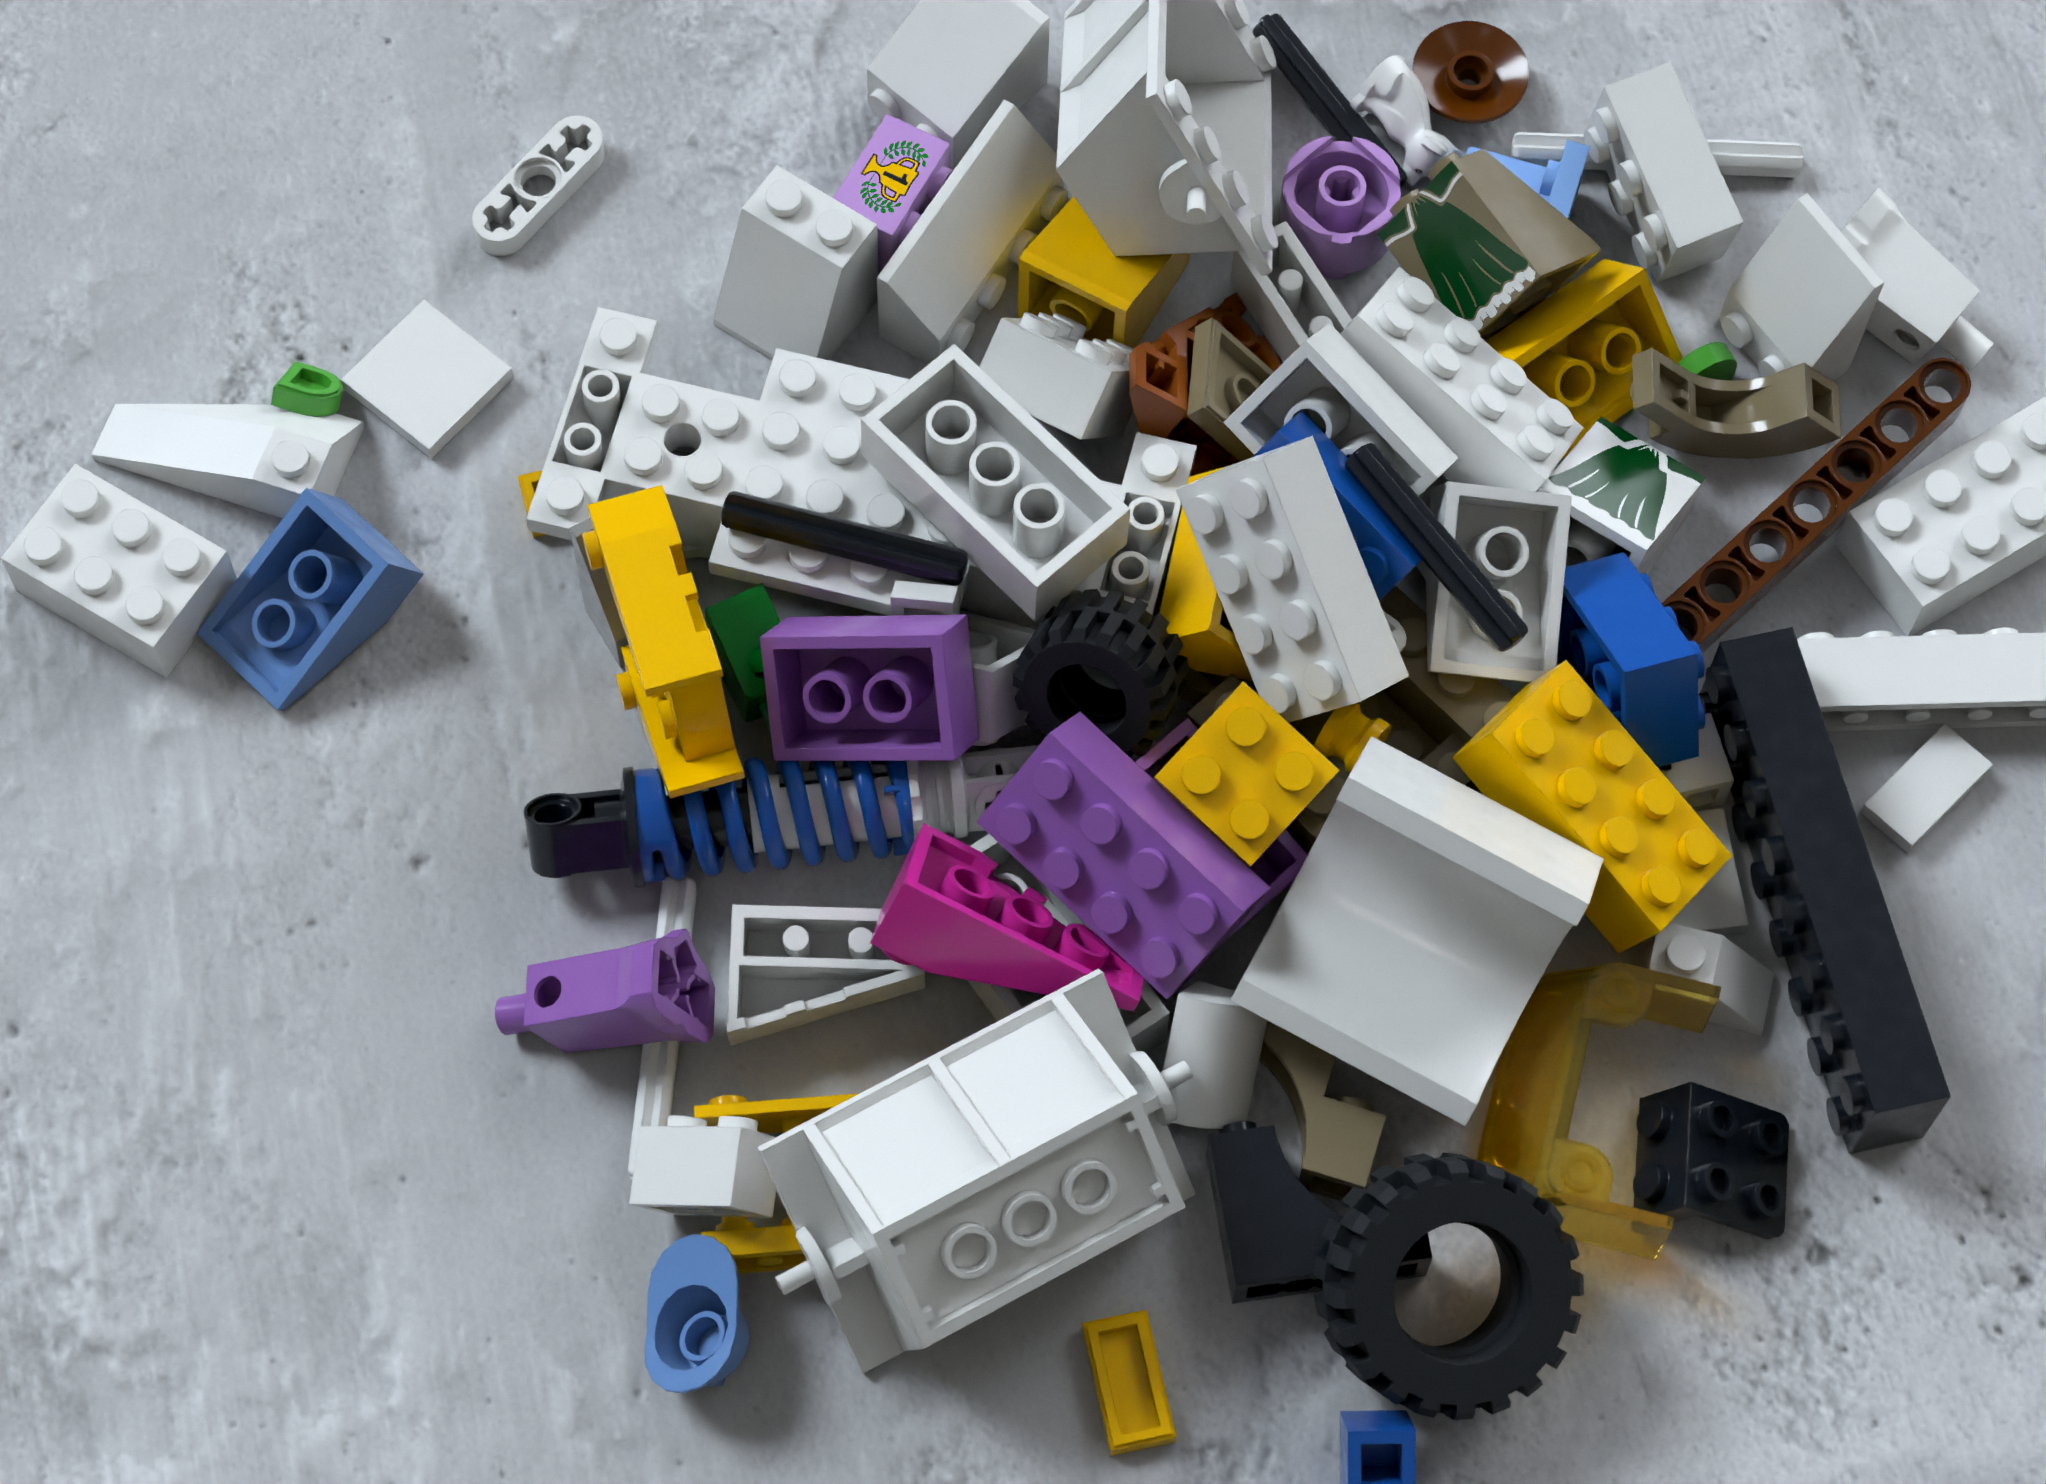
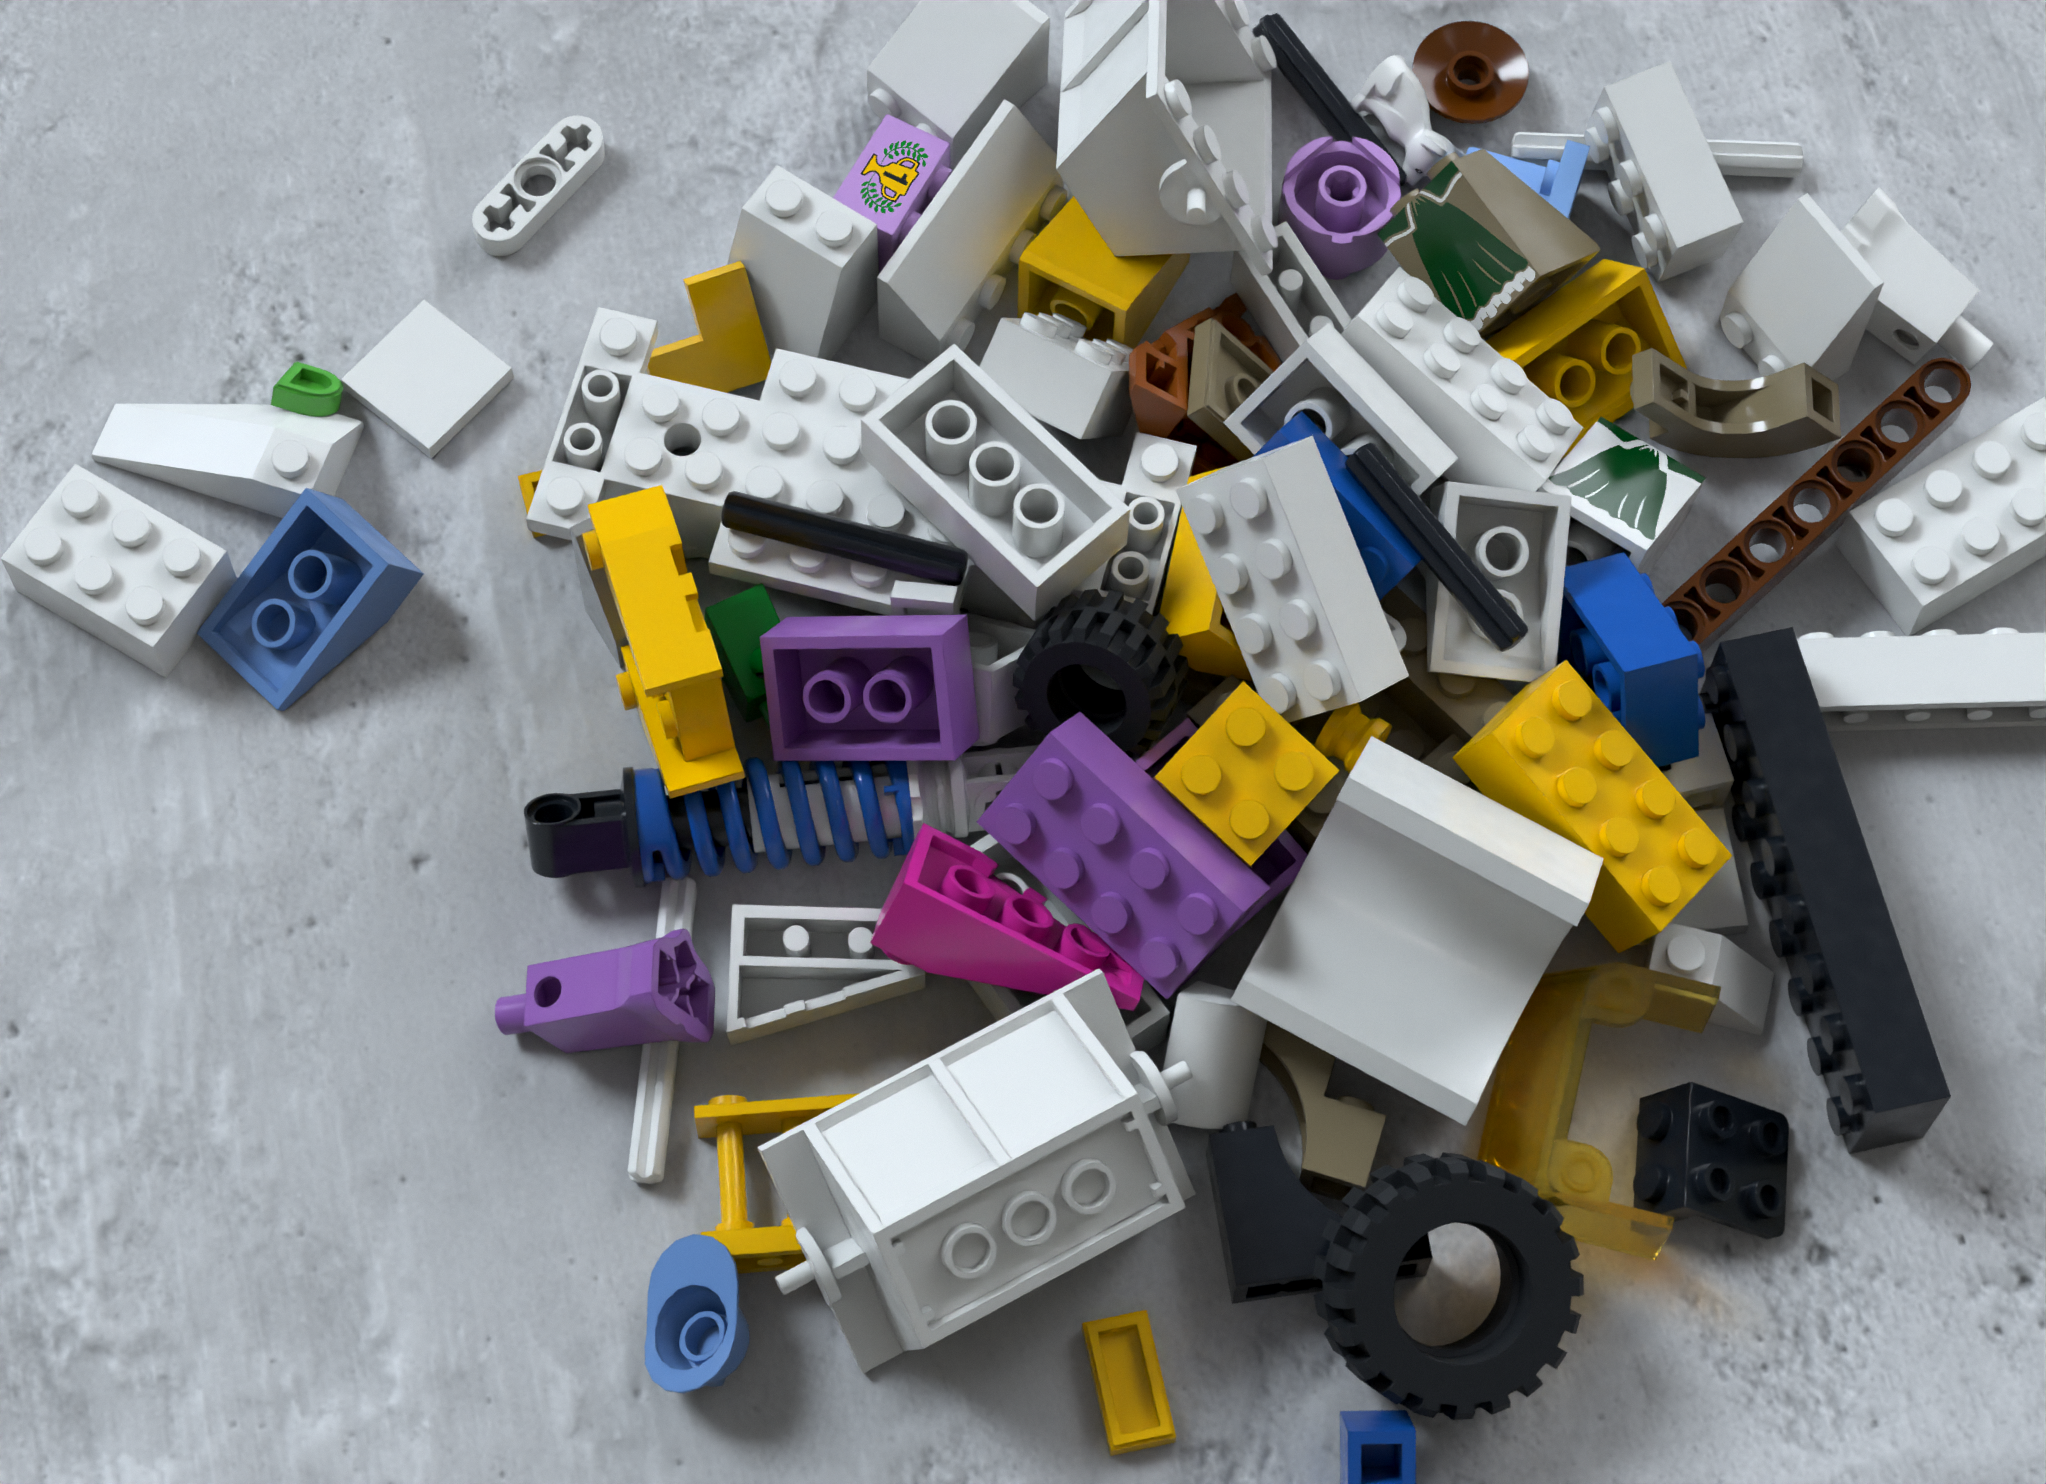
white brick [629,1115,776,1218] -> none
bright green tile [1678,342,1737,380] -> none
white tile [1860,724,1993,854] -> none
none -> yellow tile [646,261,771,393]

